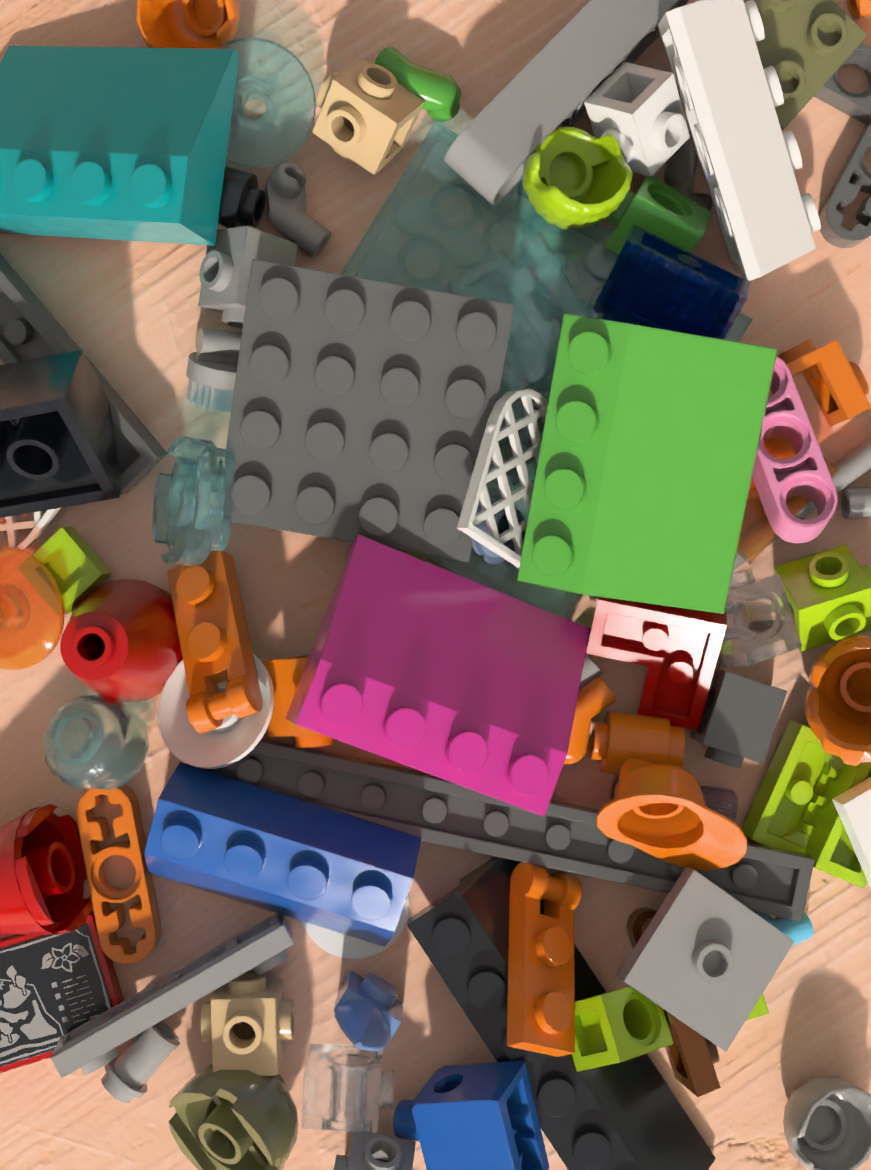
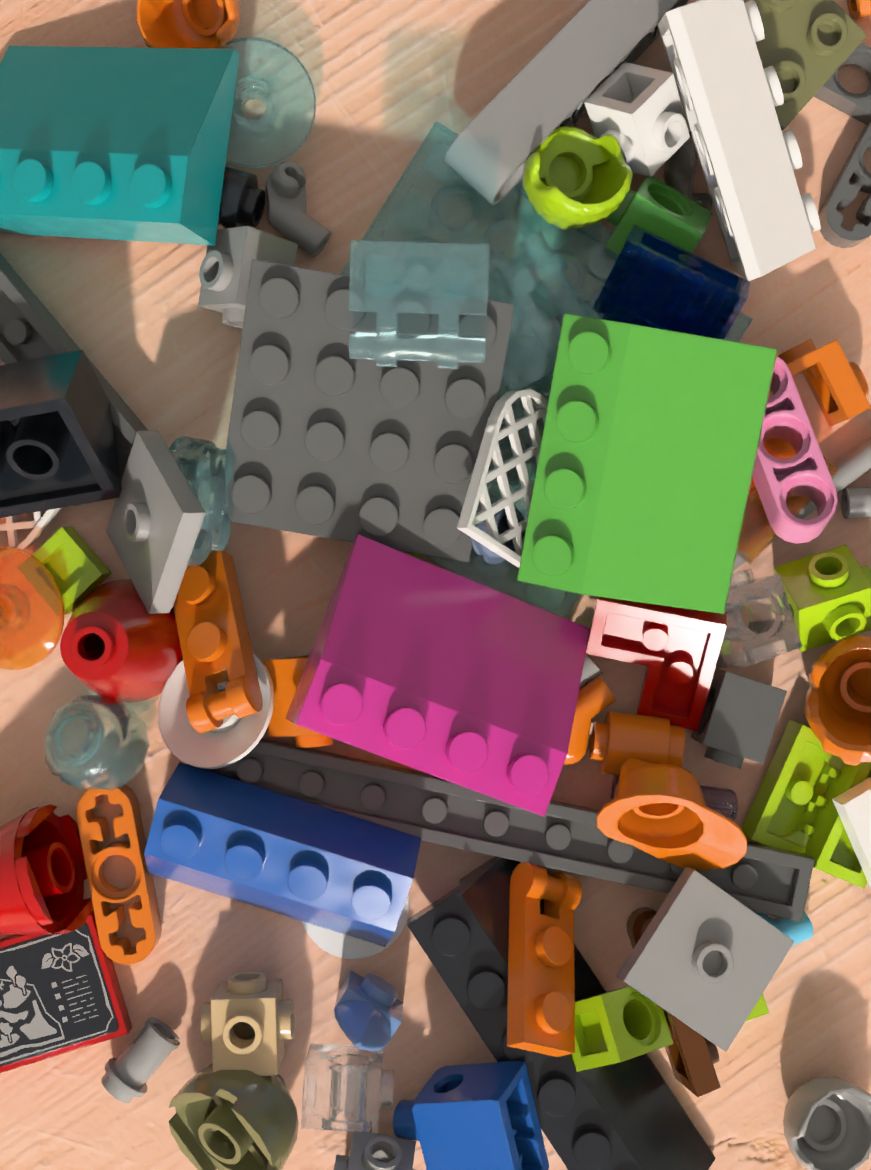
light grey plate [51,913,294,1078] -> none
light grey piece [186,328,242,412] -> none
tan brick [312,59,425,175] -> none
bright green arm [374,47,461,122] -> none
none -> light grey plate [106,431,206,614]
none -> clear light blue plate [349,240,490,369]

